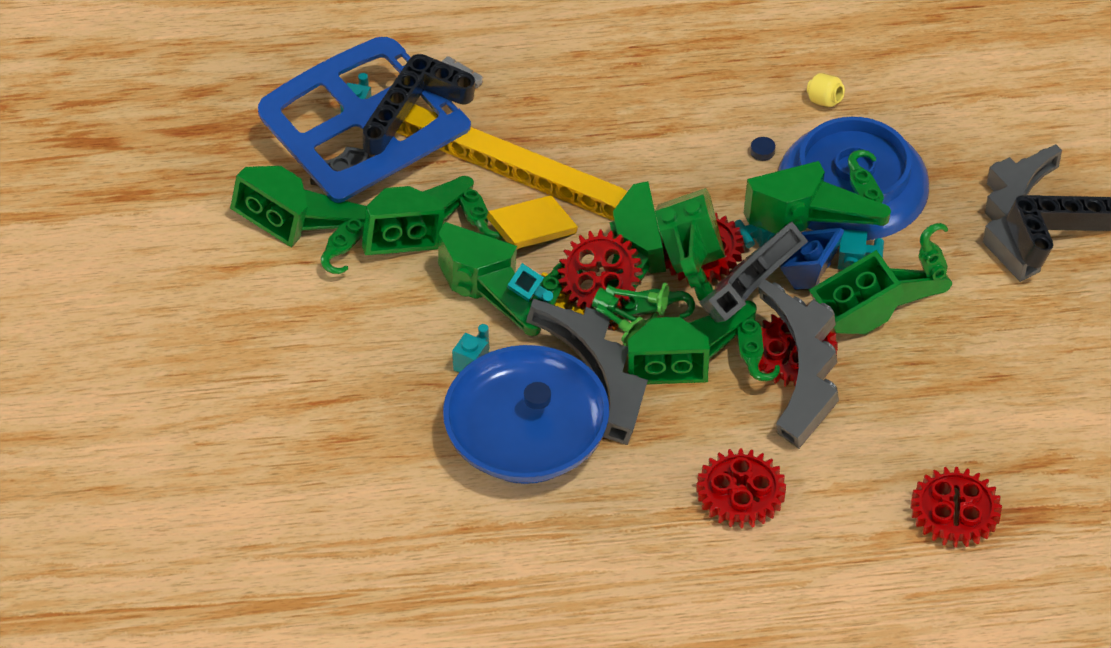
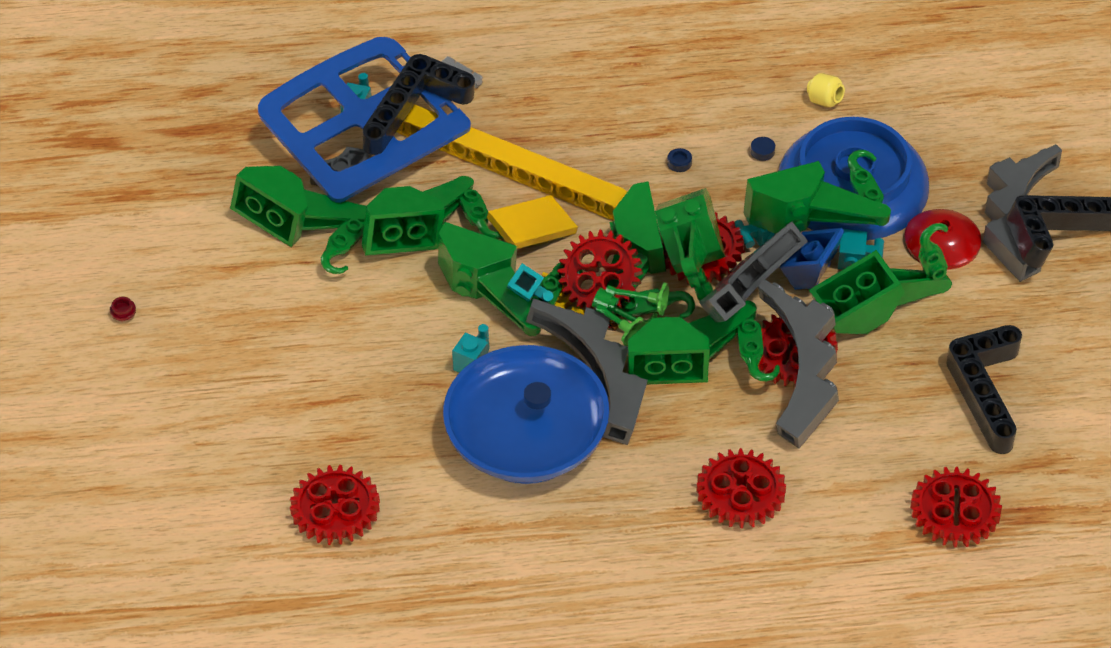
none -> dark red plate [110,296,136,321]
none -> red gear [290,465,380,545]
none -> dark blue tile [667,148,692,172]
none -> red dish [904,209,982,270]
none -> black beam [946,325,1022,454]

